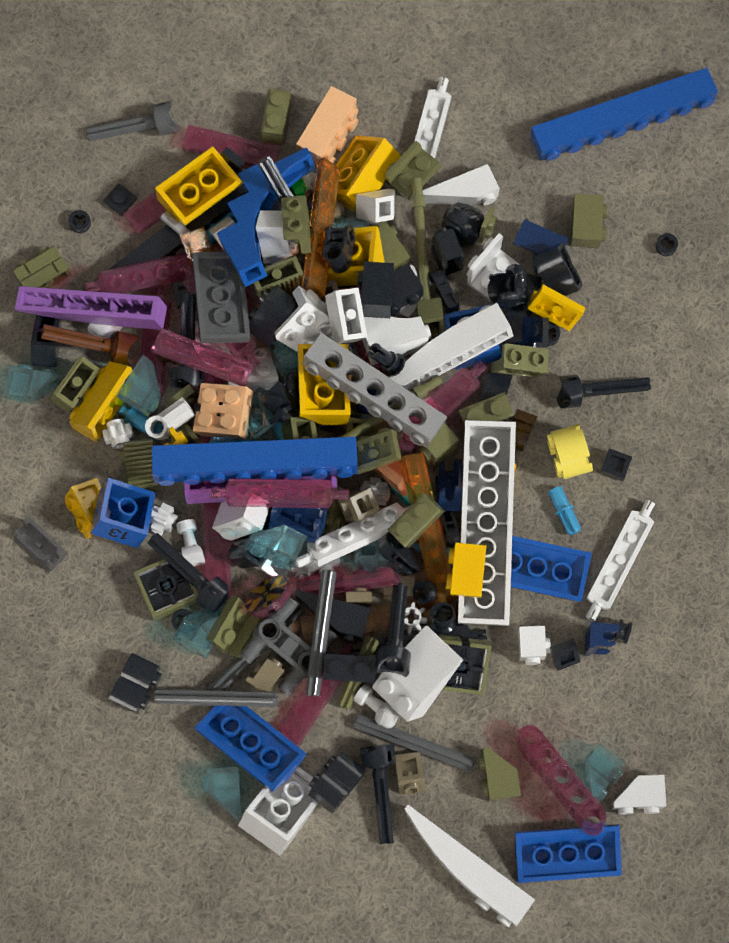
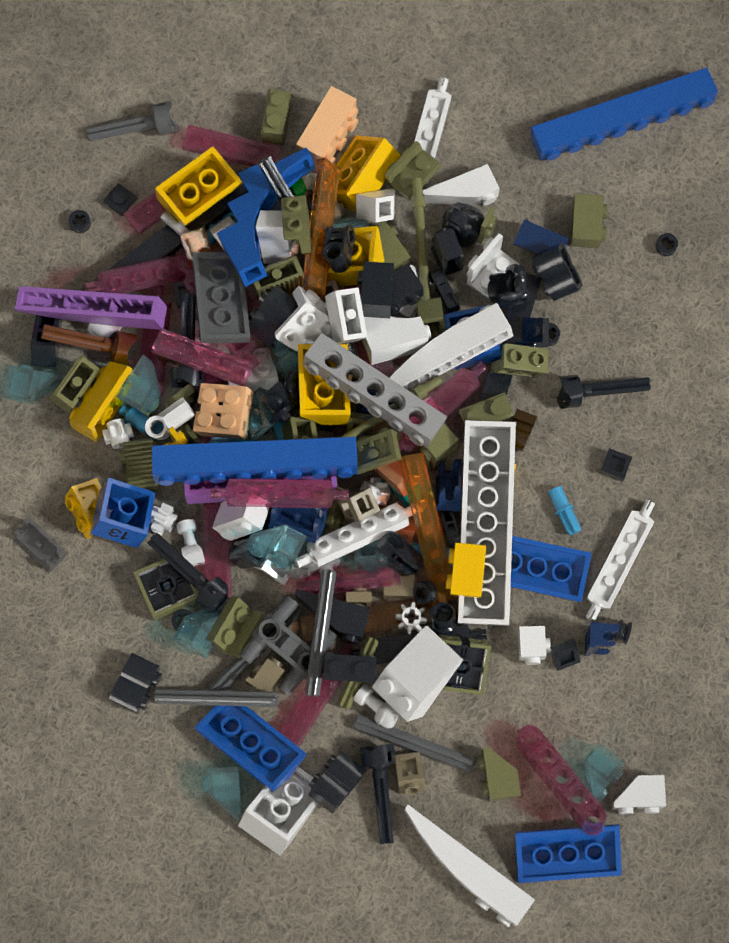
olive brick [13,246,72,288] -> none
black tile [220,147,245,173] -> none
tile [245,575,292,618] -> none
black pin [367,343,405,377] -> none
black piece [375,583,411,677] -> none
olive brick [388,493,445,547] -> none
yellow bracket [527,285,585,331] -> none
light yellow brick [547,424,593,479] -> none

